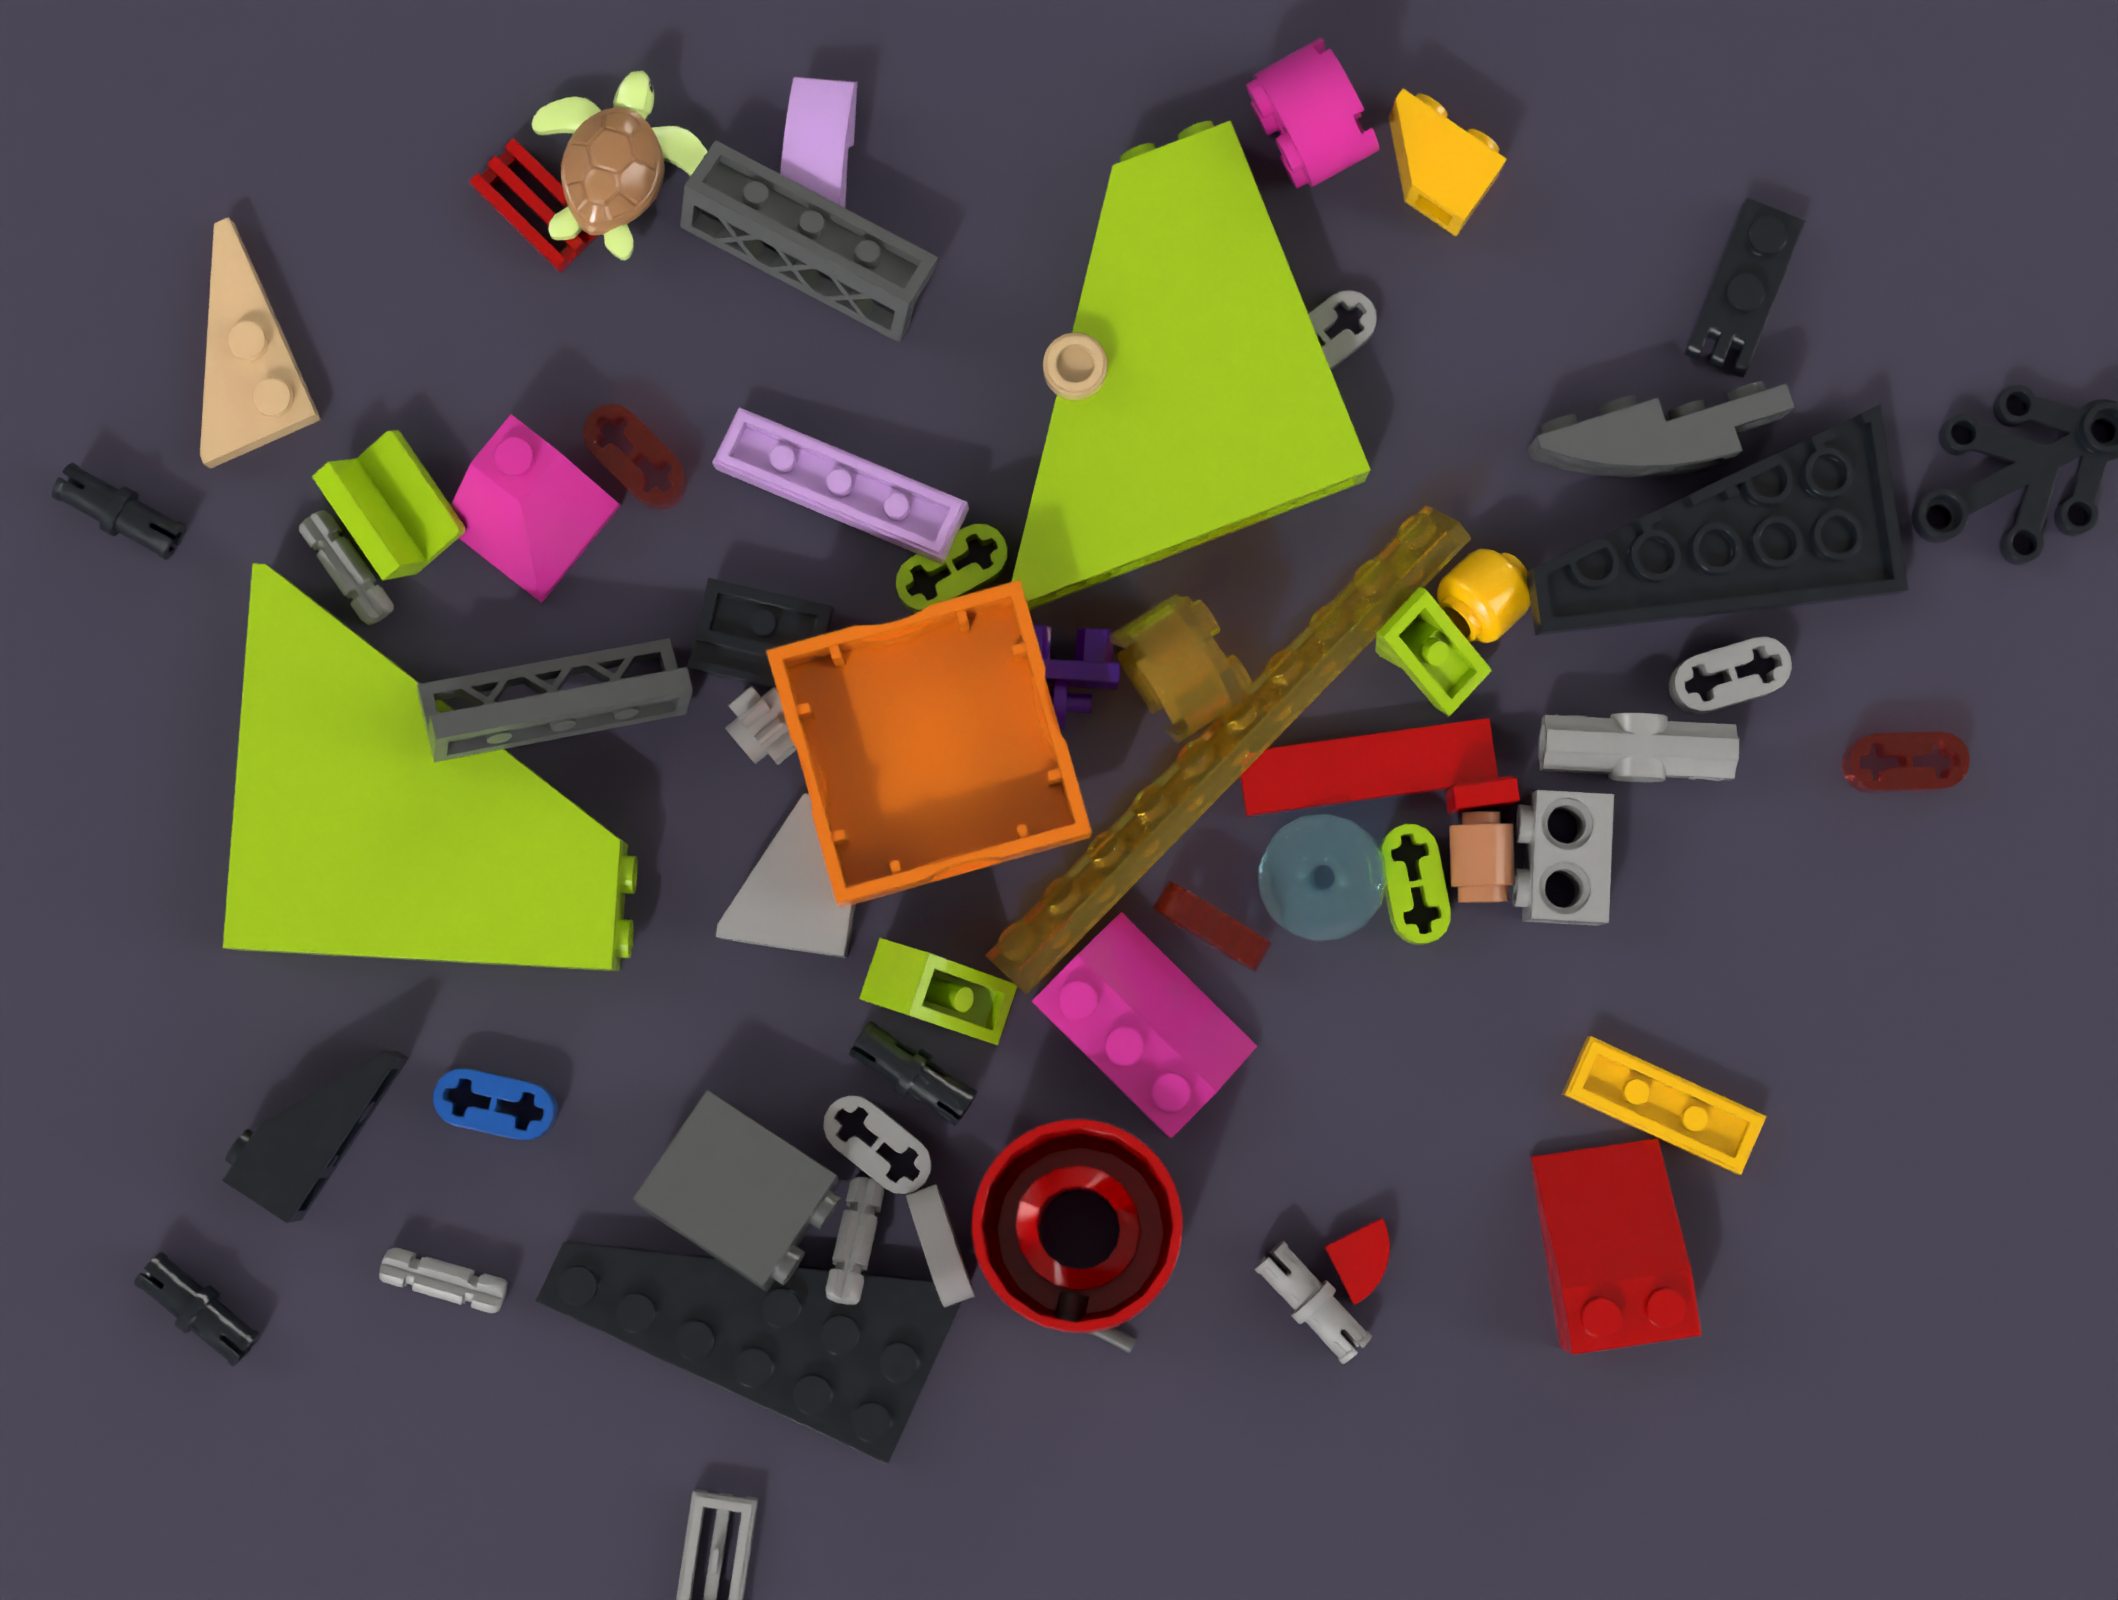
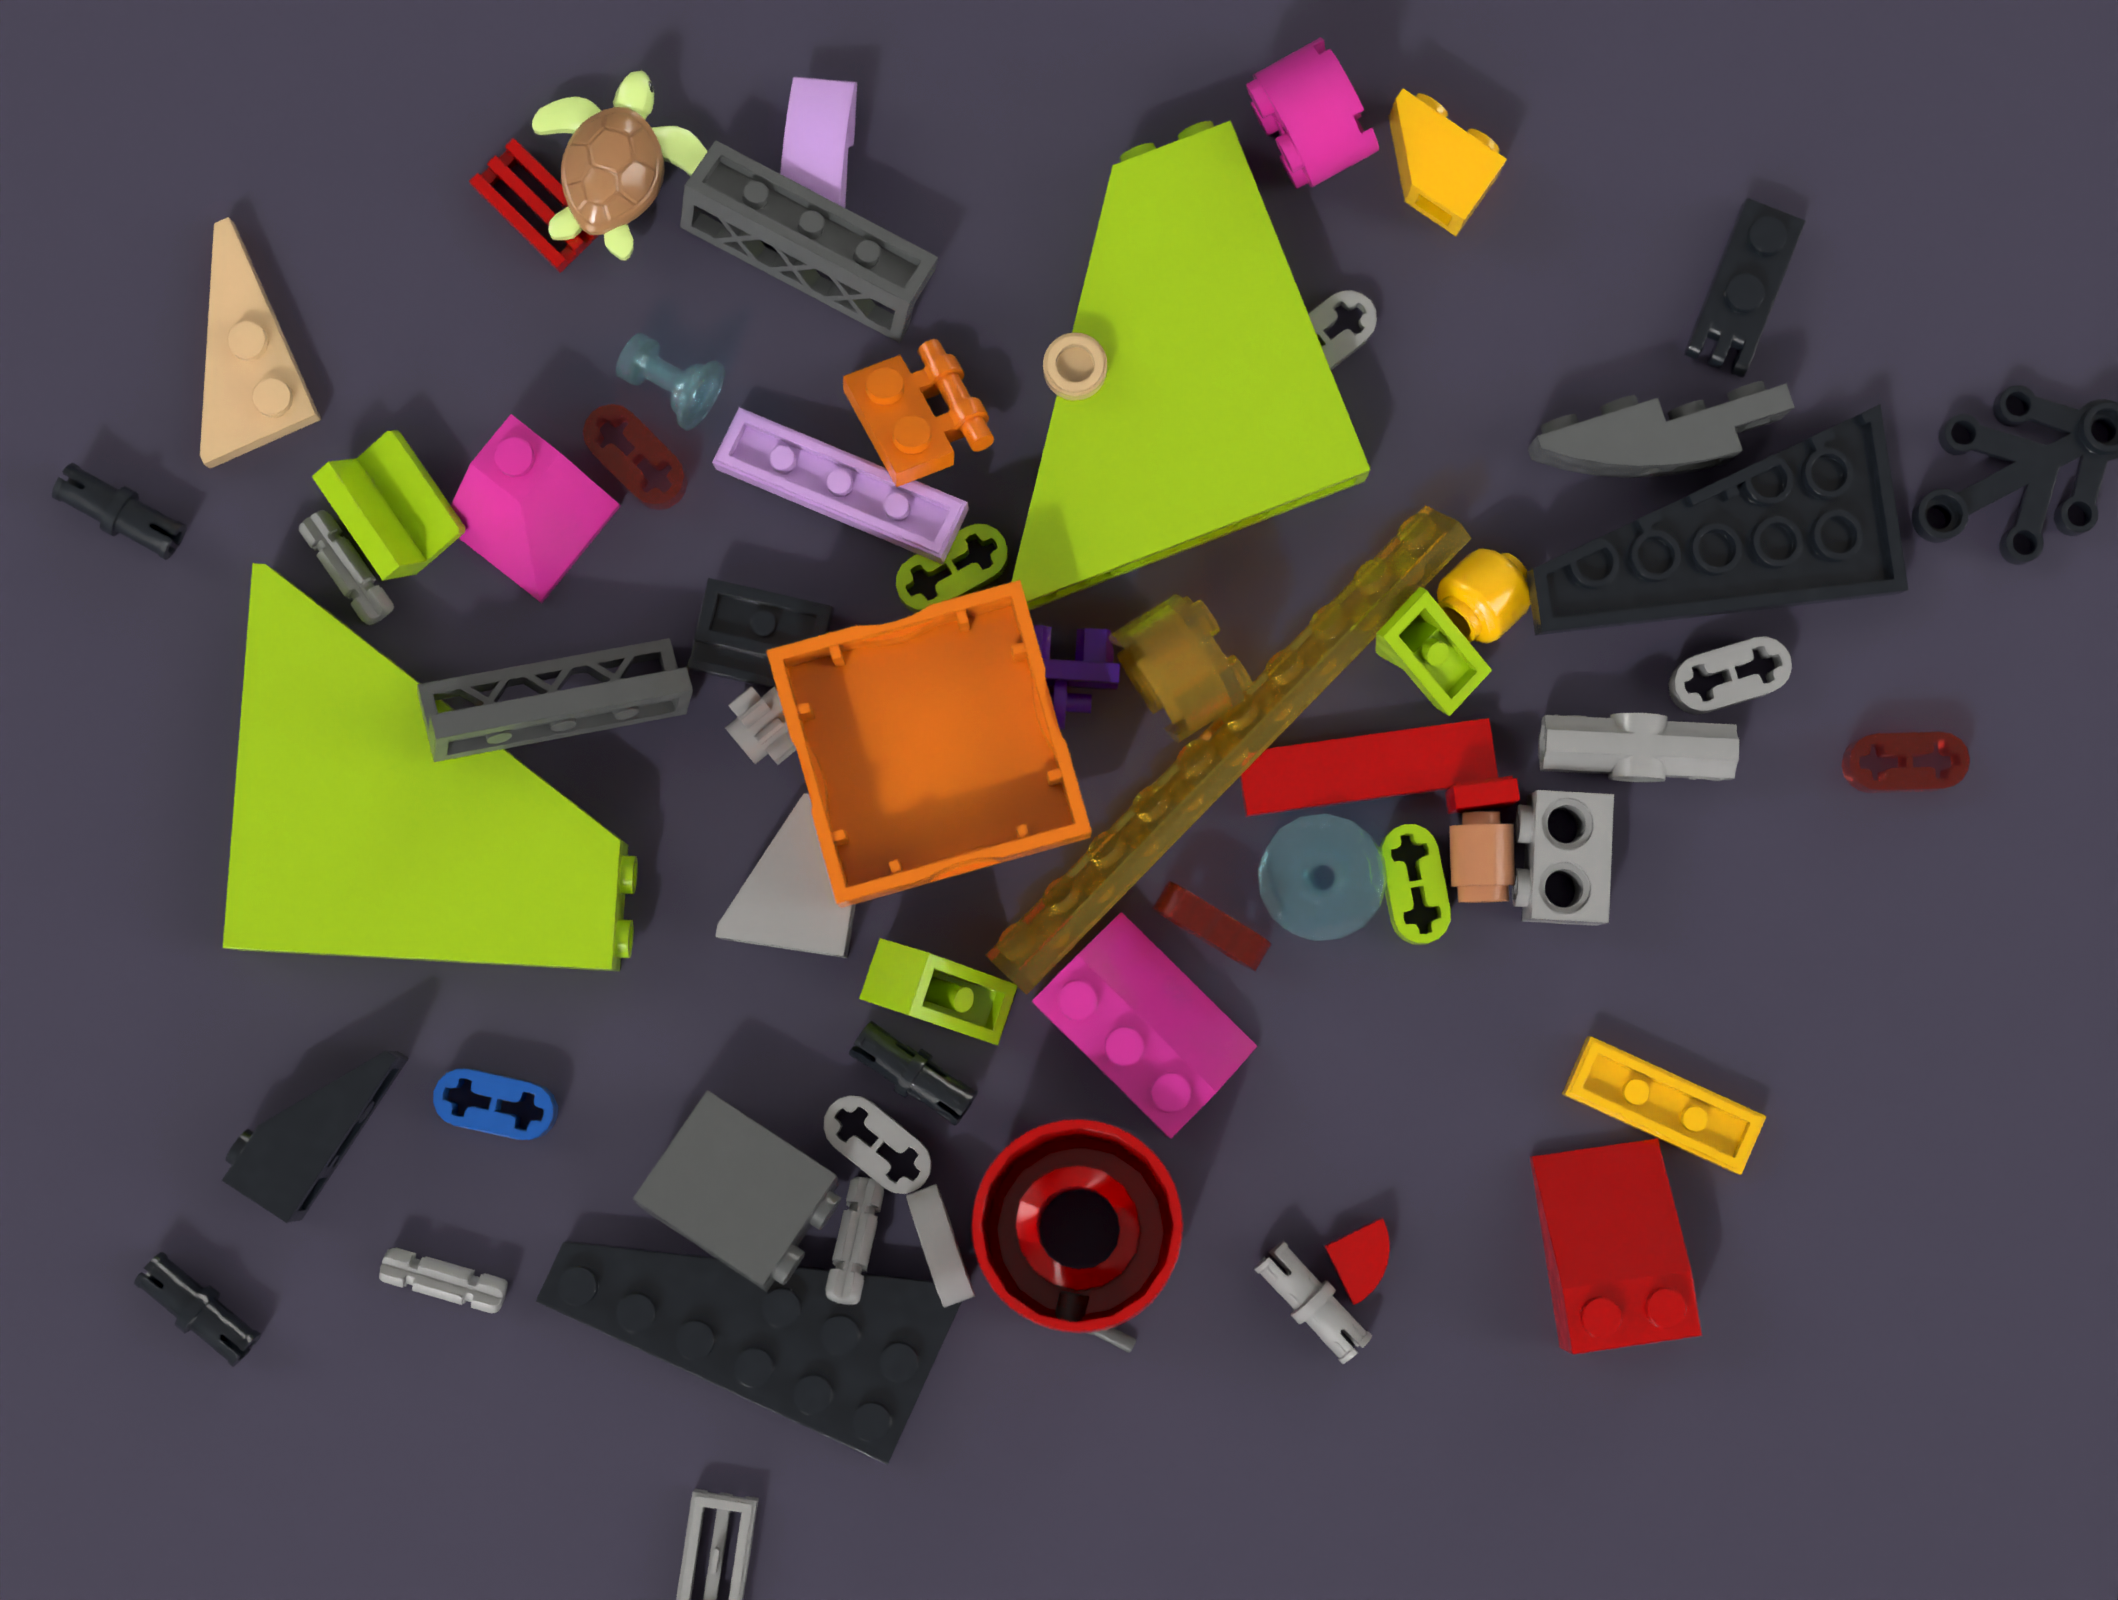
none -> clear light blue piece [616,333,725,431]
none -> orange plate [843,339,994,487]

